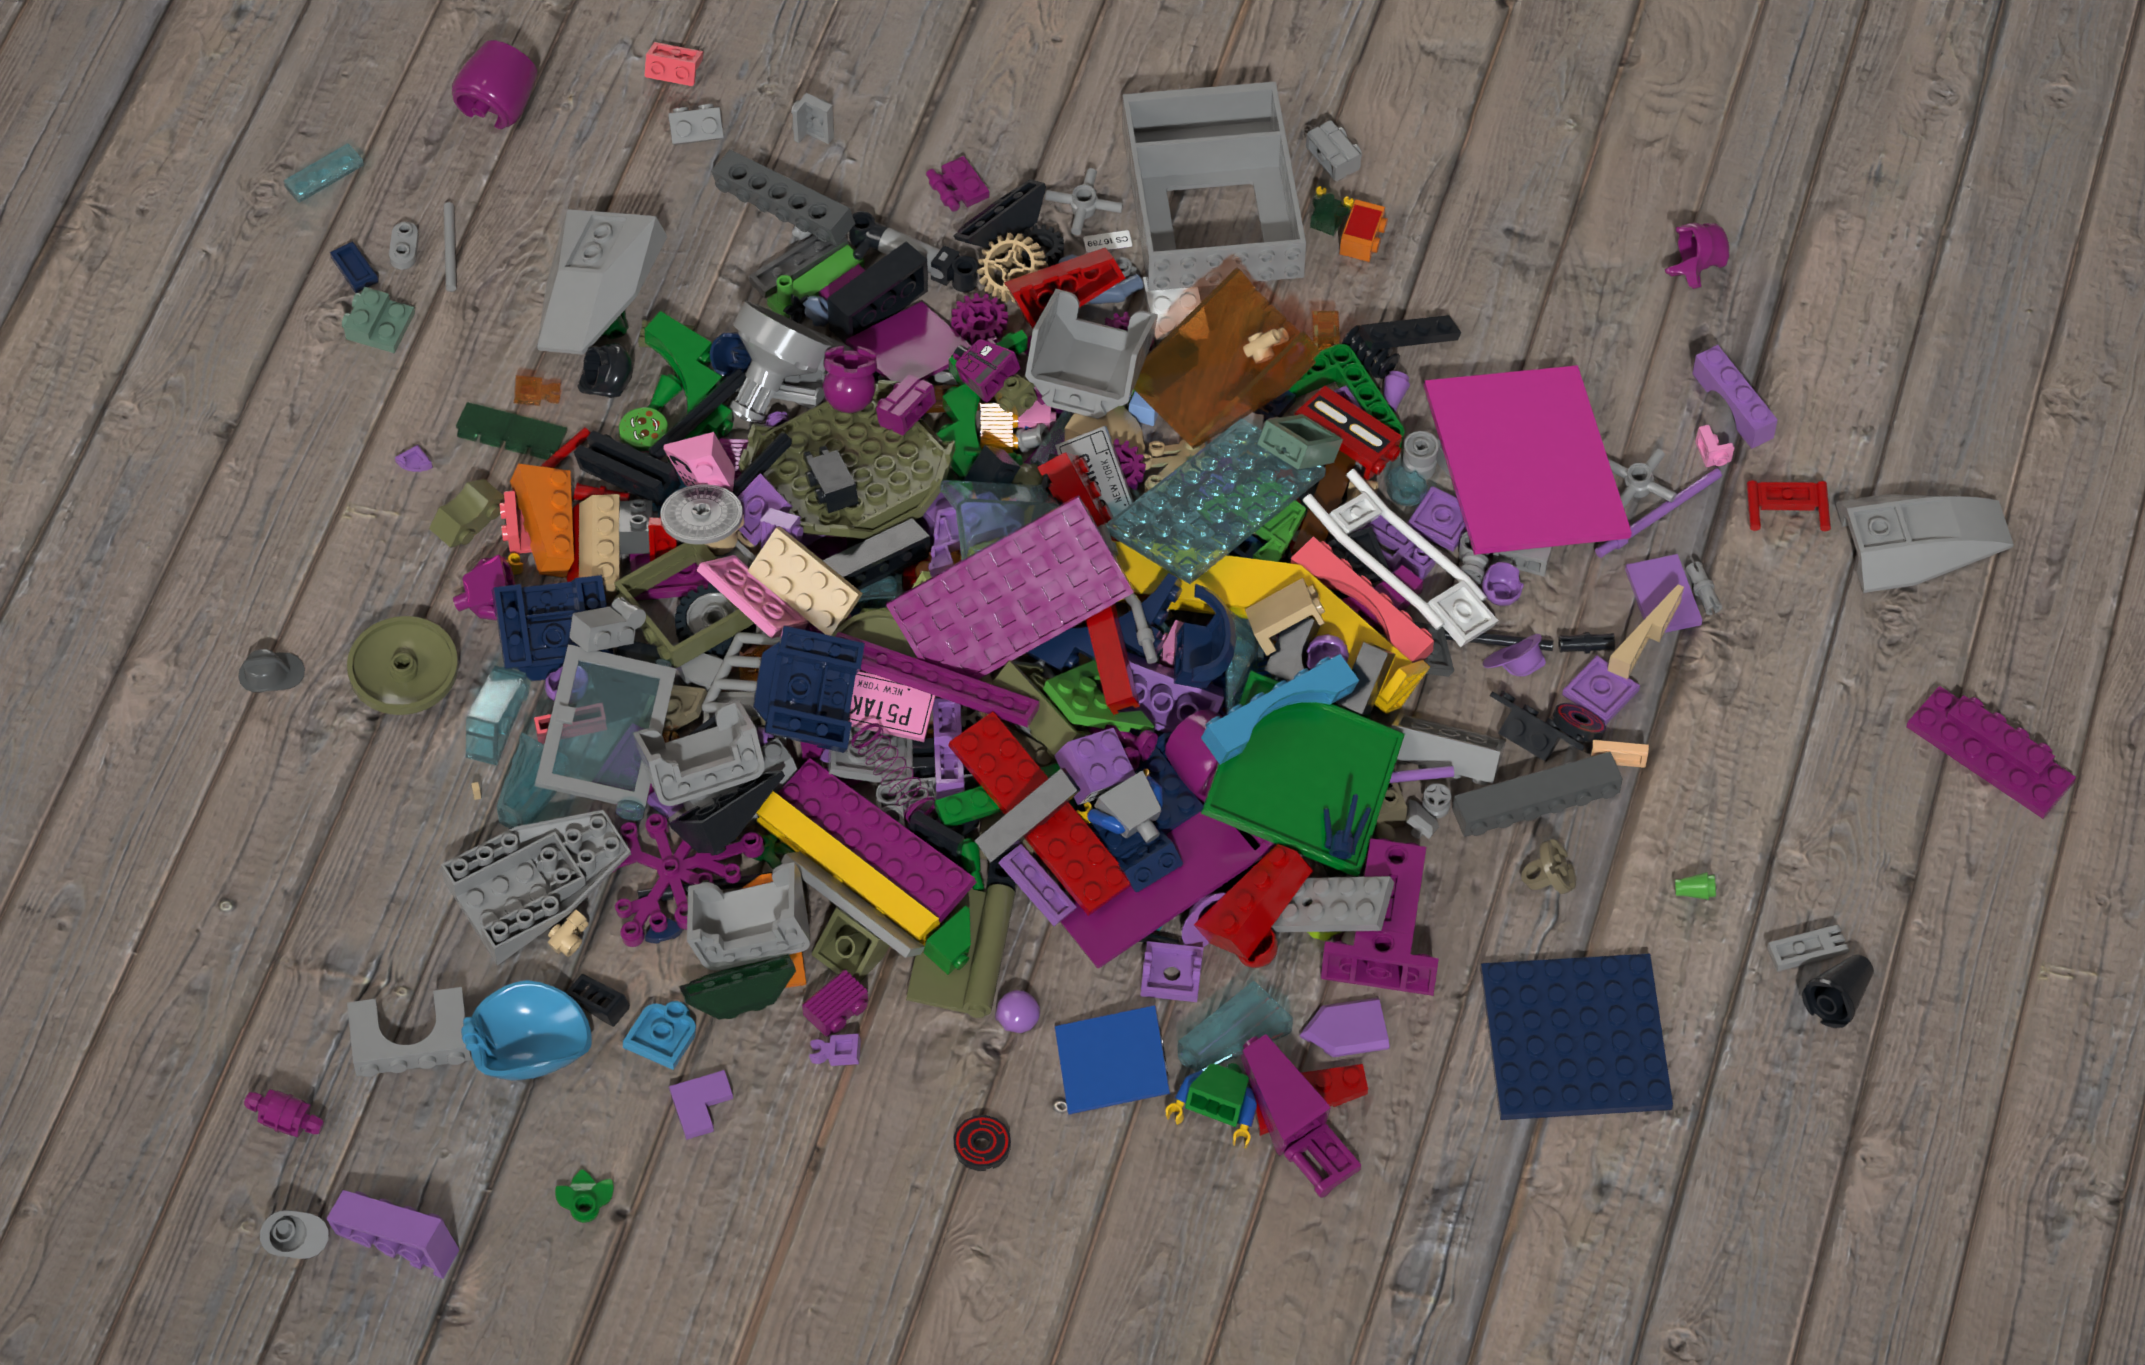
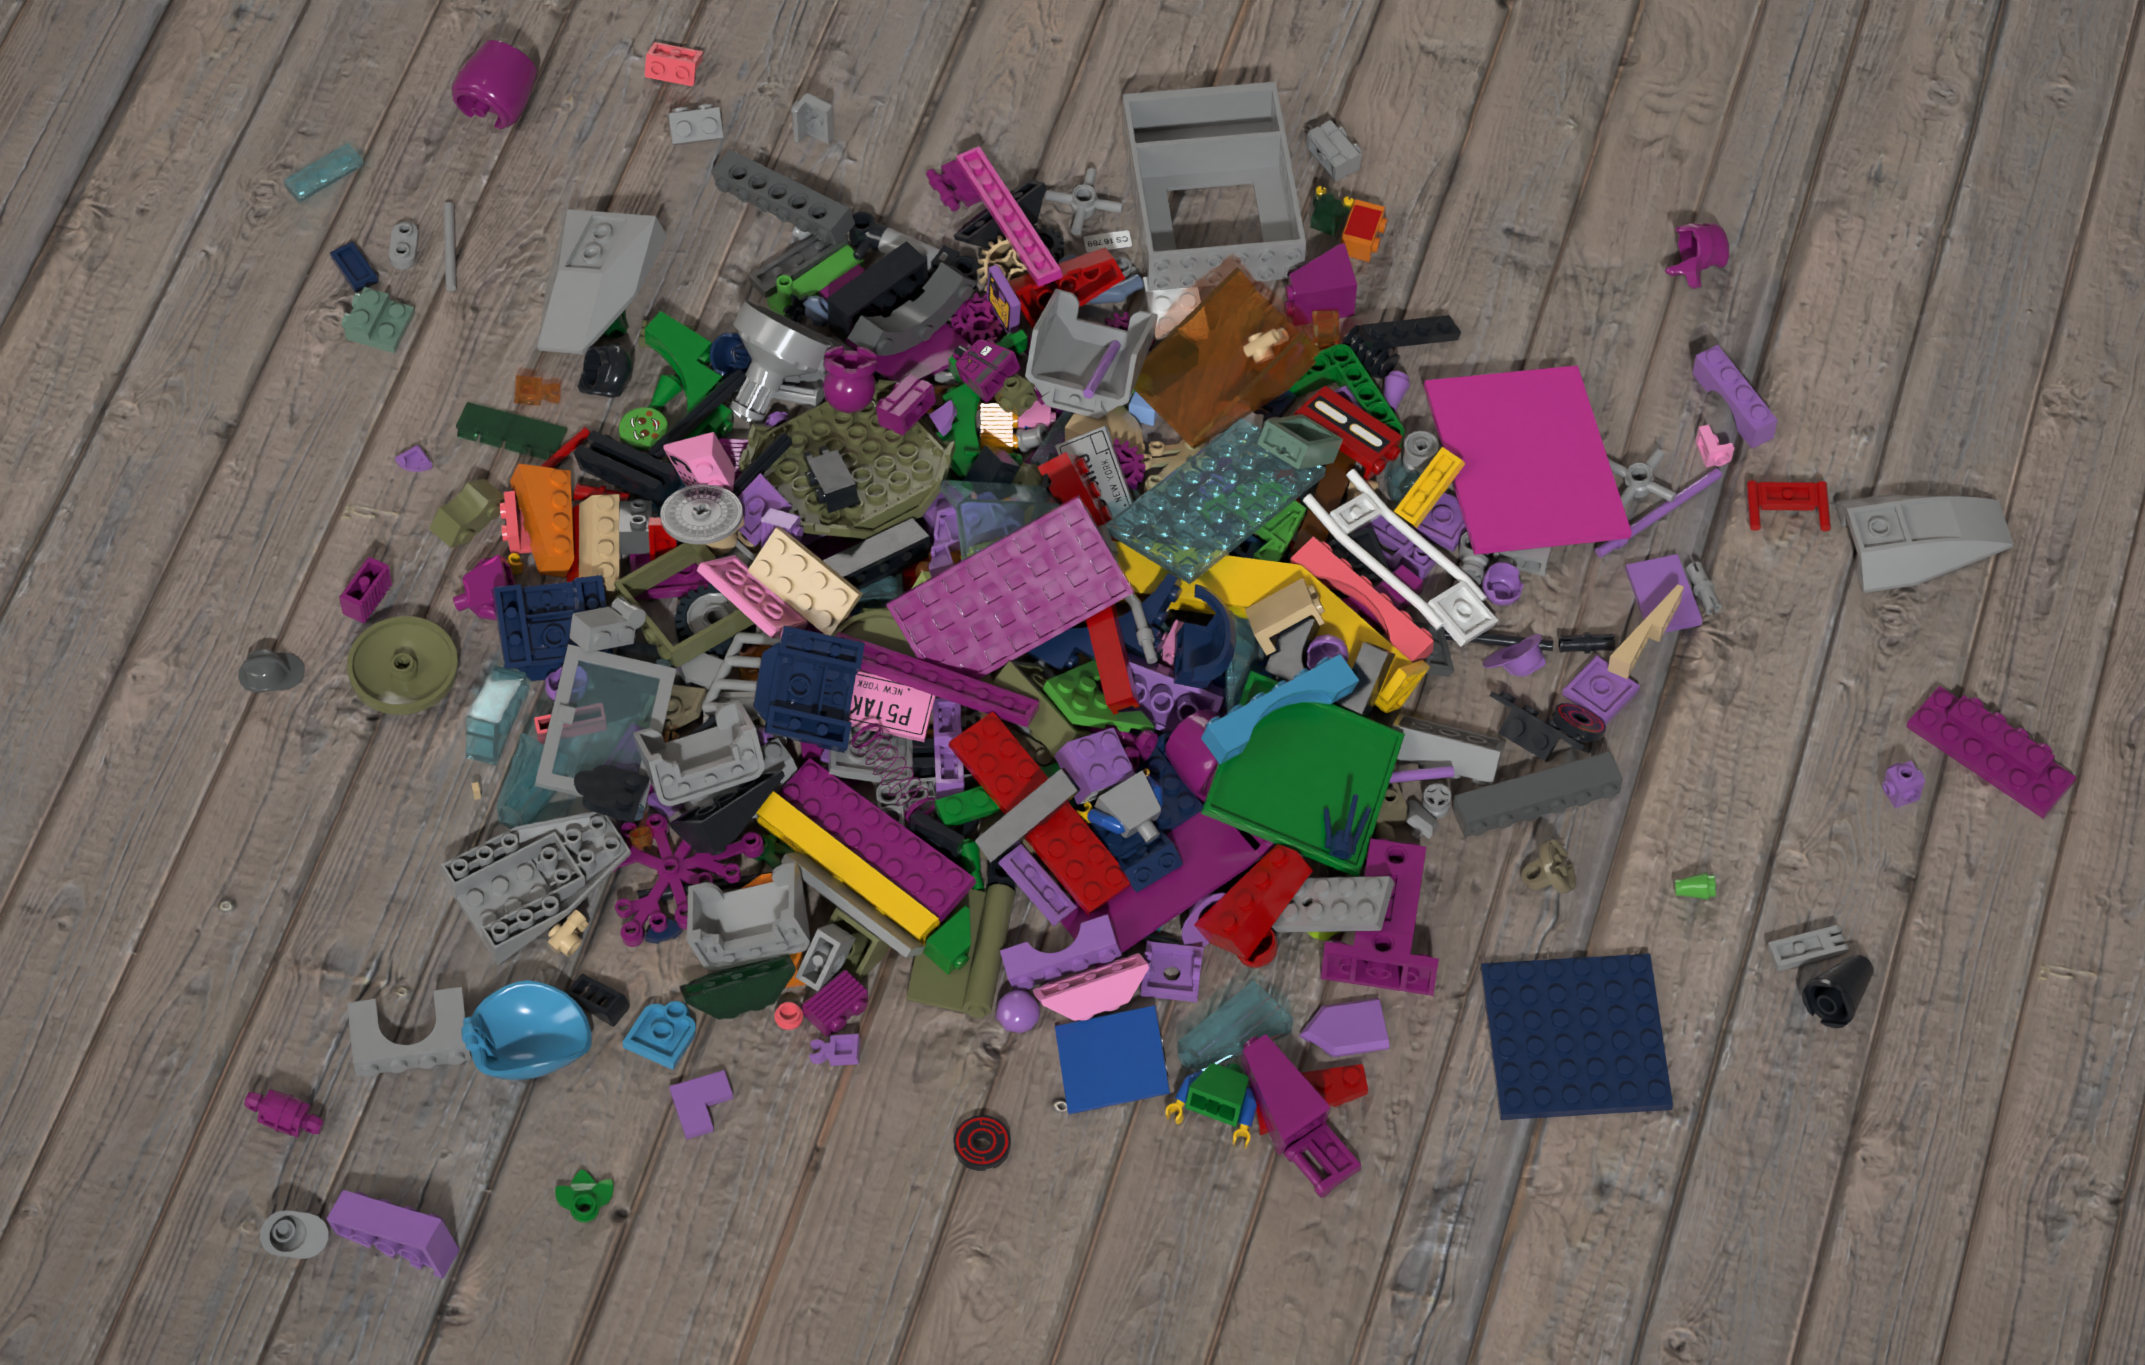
light nougat tile [1590,740,1649,768] -> none
none -> magenta brick [339,557,392,623]
none -> black plate [574,765,650,823]
none -> clear orange hinge [629,826,653,851]
none -> coral plate [774,1002,803,1030]
none -> light grey brick [795,923,856,992]
none -> dark grey brick [848,262,977,356]
none -> medium lavender tile [929,400,957,436]
none -> dark pink plate [956,146,1063,287]
none -> medium lavender tile [987,265,1021,334]
none -> medium lavender arch [1000,914,1122,991]
none -> bright pink wedge [1033,953,1149,1021]
none -> medium lavender bar [1083,340,1121,399]
none -> magenta slope [1284,243,1357,326]
none -> yellow plate [1394,447,1465,528]
none -> medium lavender brick [1882,760,1925,809]

